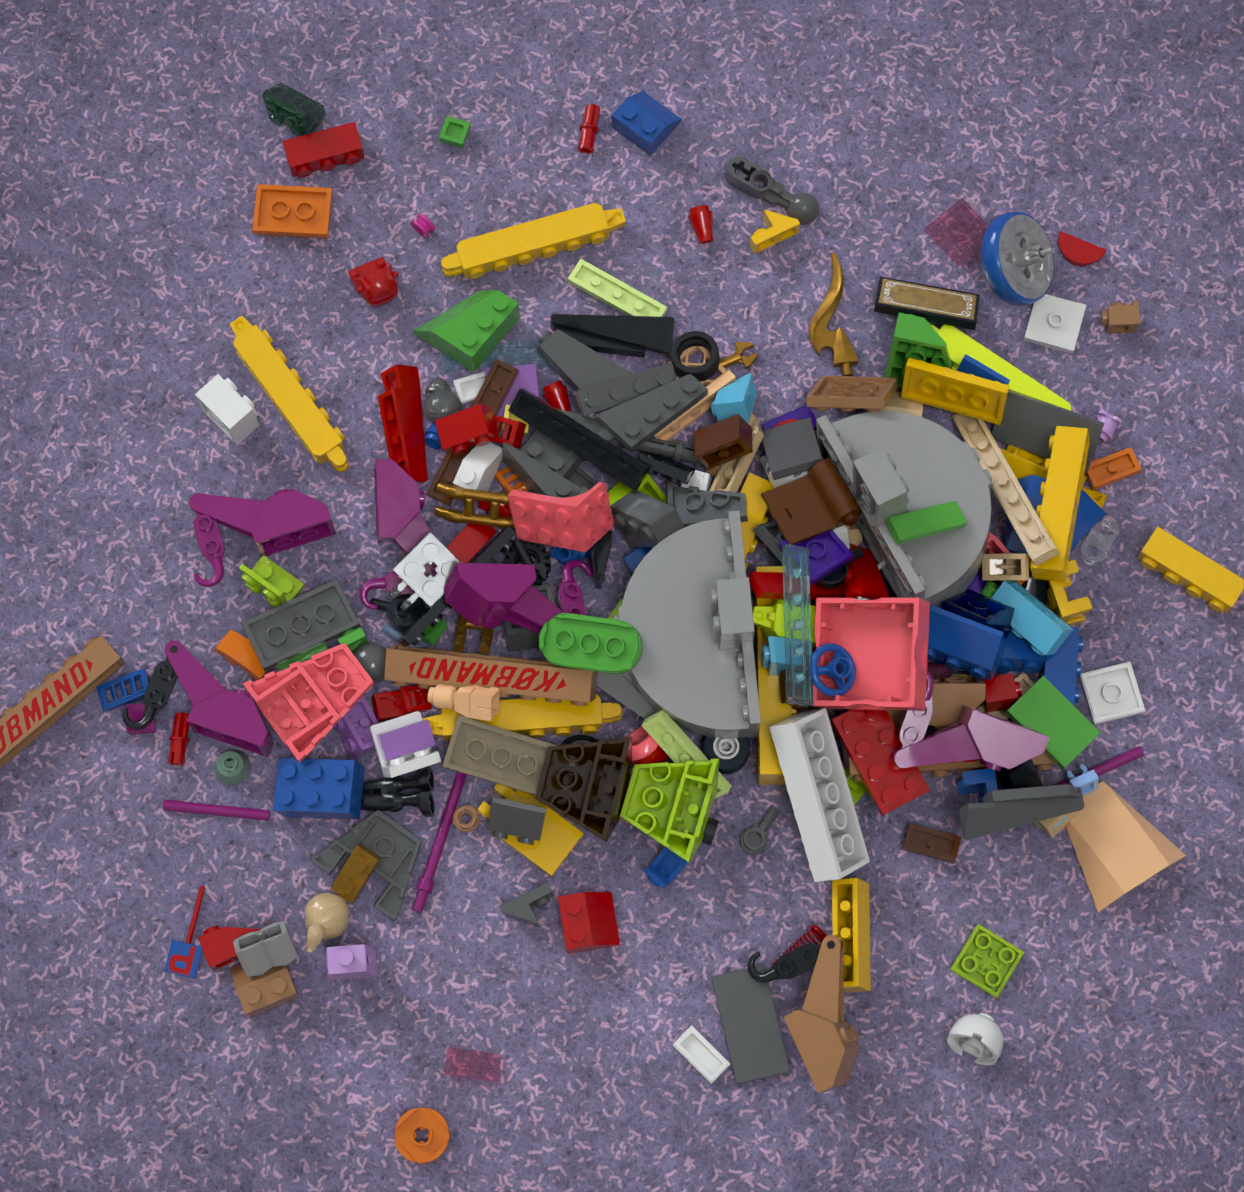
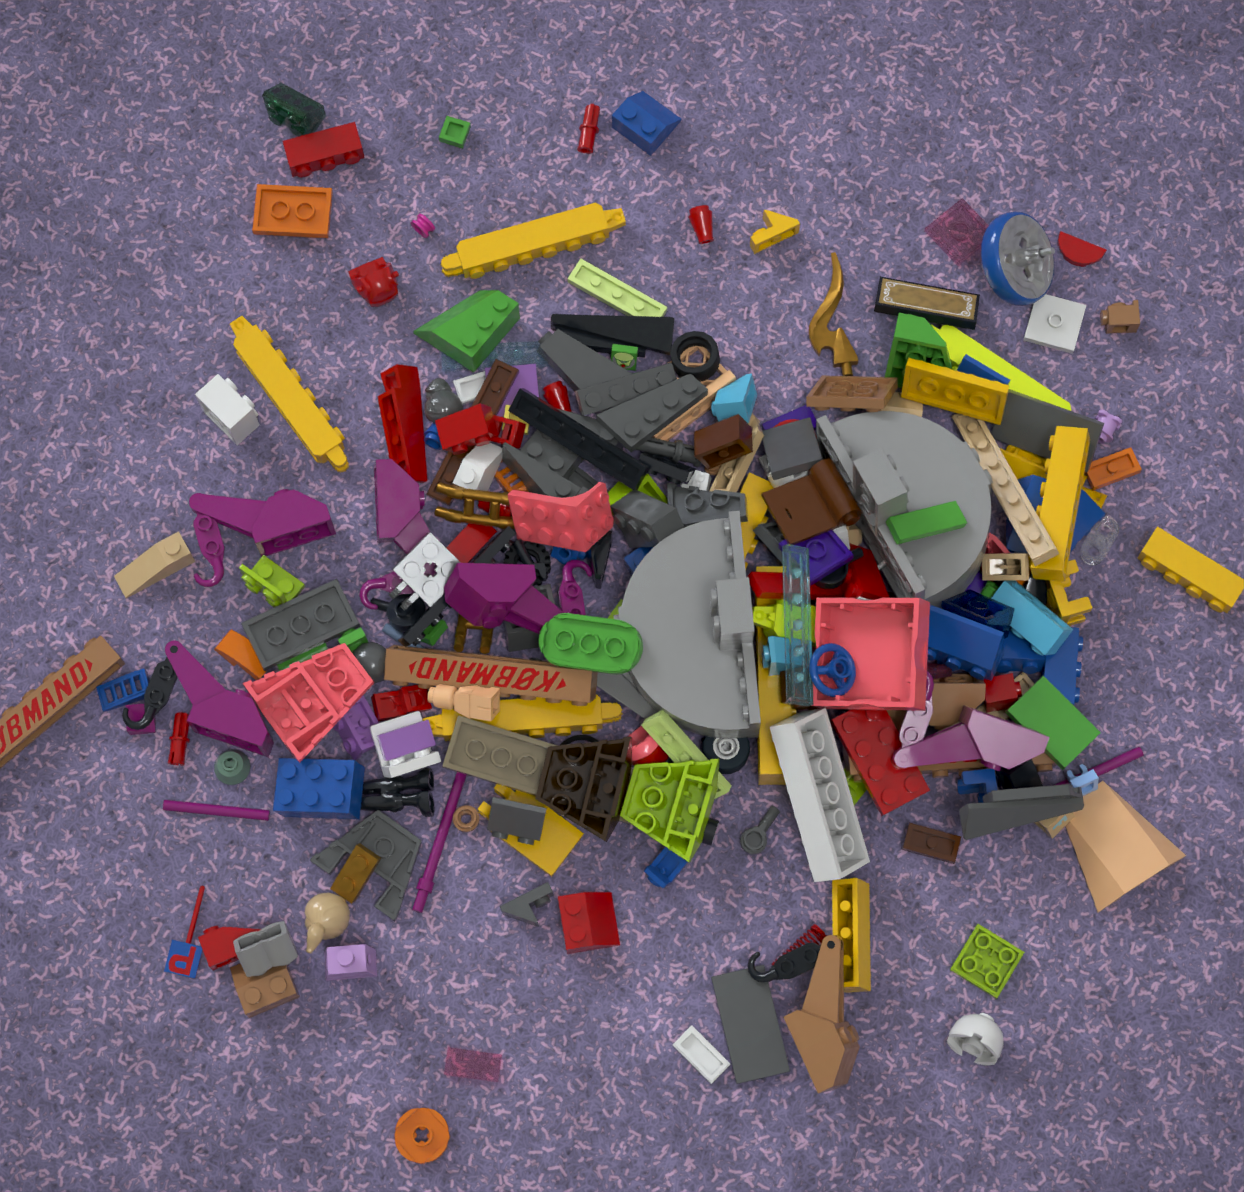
pearl gold bar [715,342,758,373] -> none
dark grey beam [725,157,819,225] -> none
white tile [1079,662,1146,725] -> none
none -> tan slope [114,531,195,599]
none -> bright green tile [611,344,638,371]

